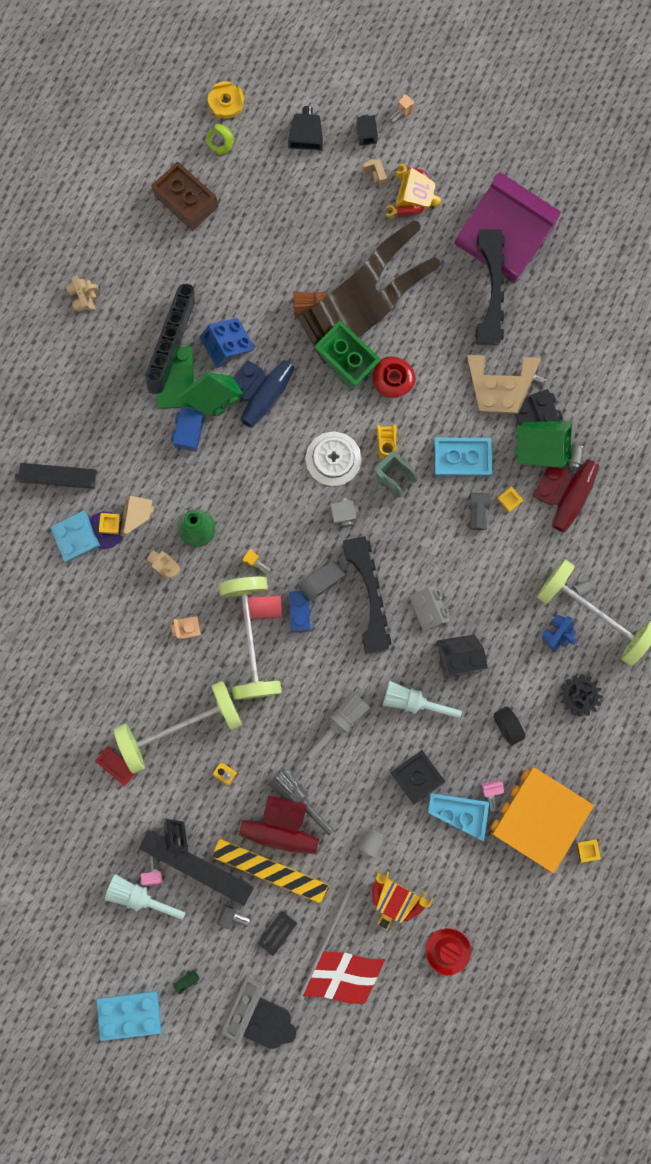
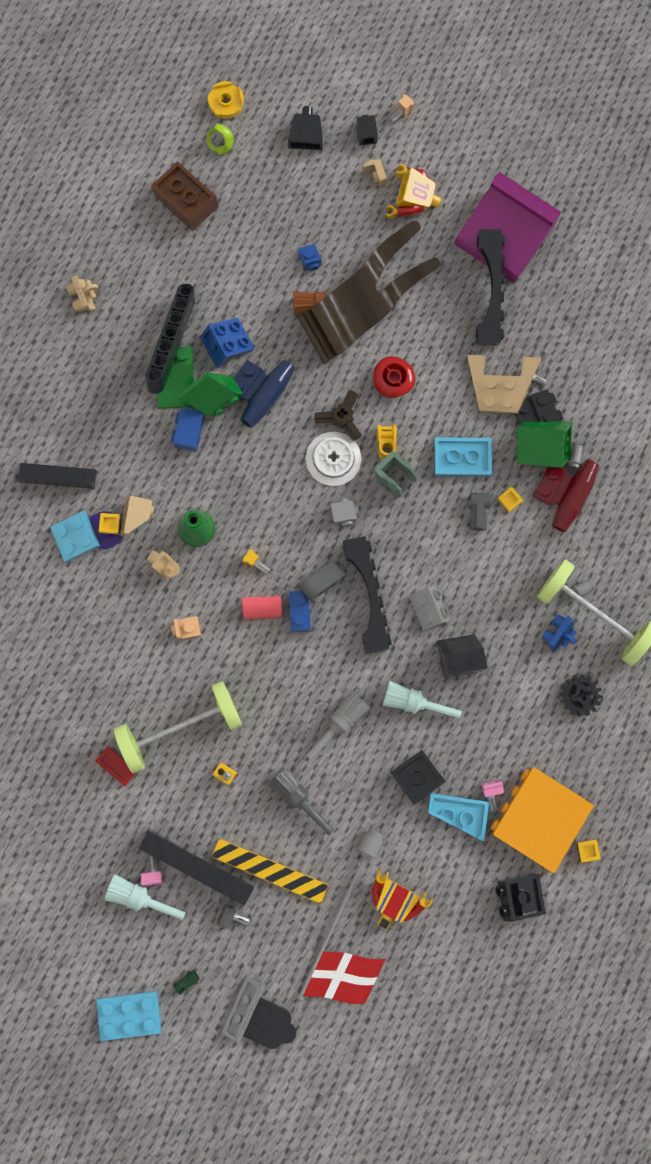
black tile [164,819,188,855] -> none
yellowish green axle [219,577,282,700] -> none
dark red plate [239,795,319,854] -> none
black tile [258,911,297,956] -> none
green slope [314,320,381,391] -> none
red hat [425,928,471,976] -> none
black tyre [494,706,525,746] -> none
none -> blue bracket [298,244,322,271]
none -> dark brown bush [314,390,361,441]
none -> black plate [495,874,546,922]

